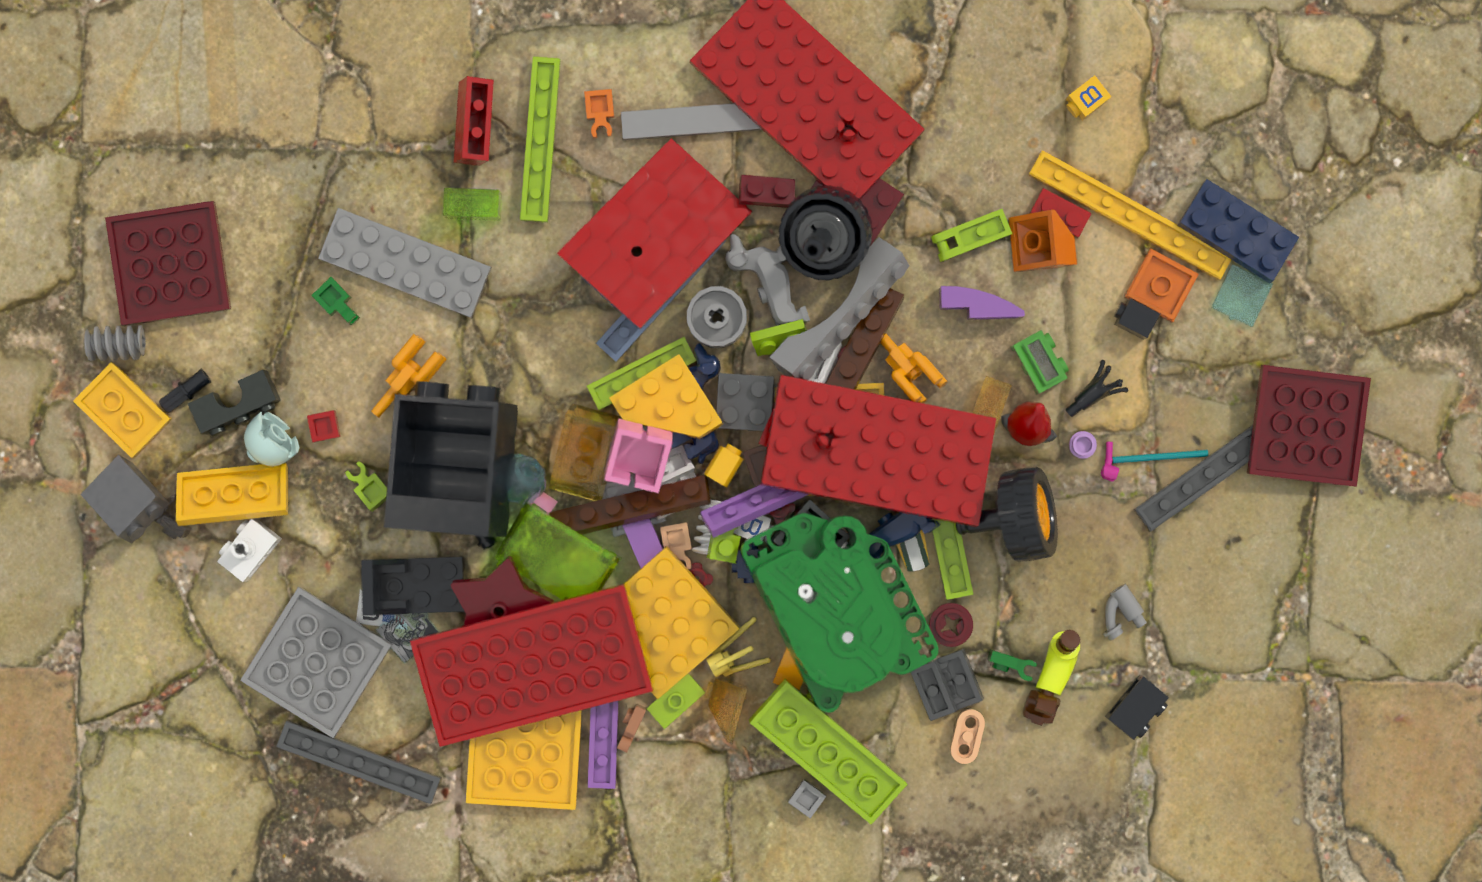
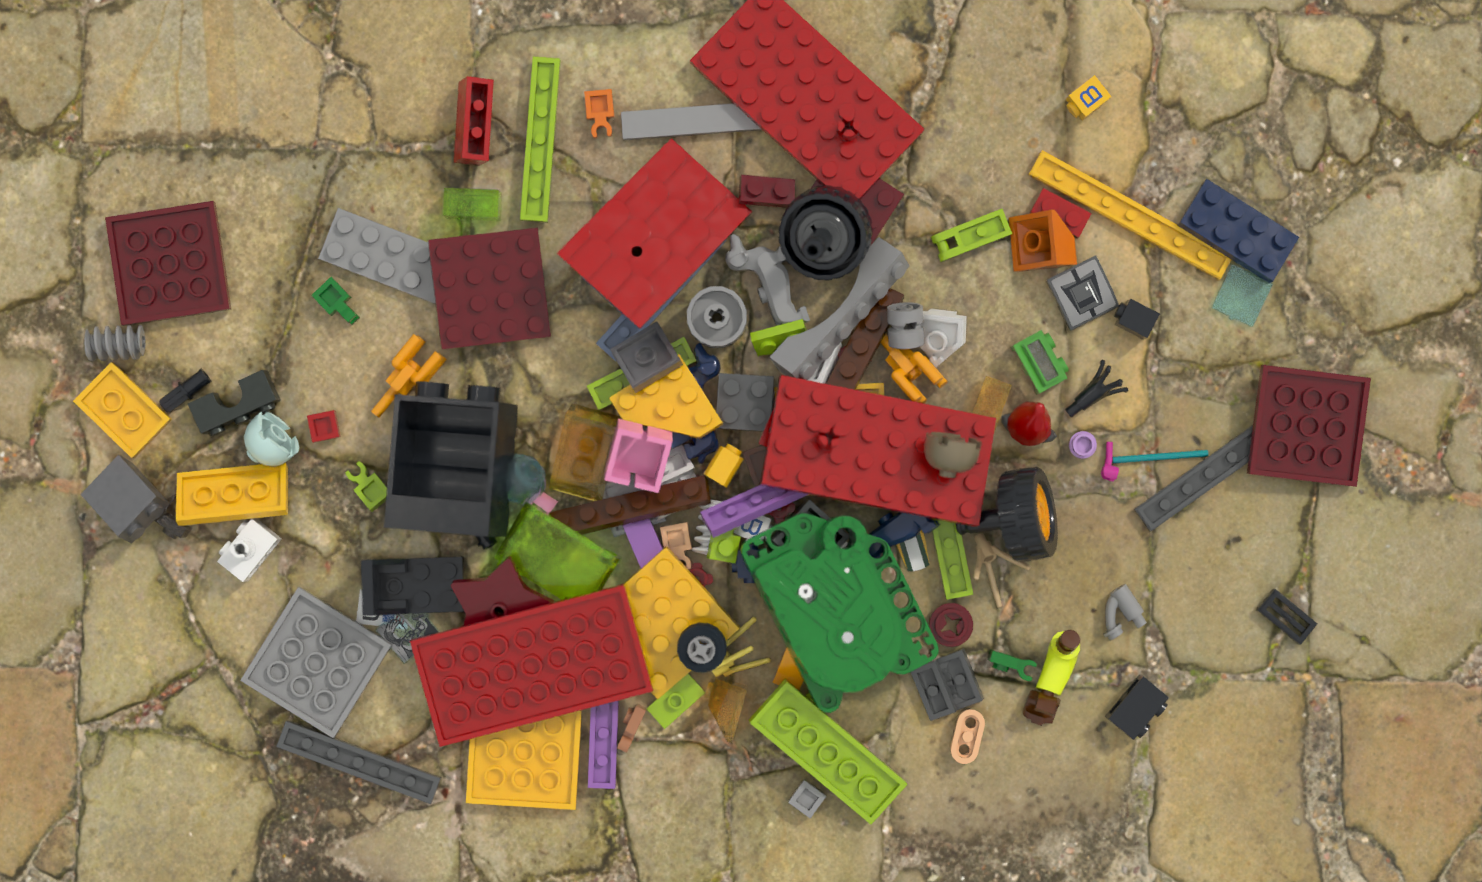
medium lavender slope [939,286,1025,320] -> none
orange tile [1124,248,1199,323] -> none
none -> dark red plate [428,228,551,350]
none -> flat silver tile [610,322,683,393]
none -> black wheel [677,623,727,673]
none -> light grey wheel [887,302,924,349]
none -> white plate [919,309,967,367]
none -> dark tan cylinder [924,432,982,478]
none -> tan plant [973,533,1031,608]
none -> slope [1046,255,1119,331]
none -> black tile [1256,589,1317,645]

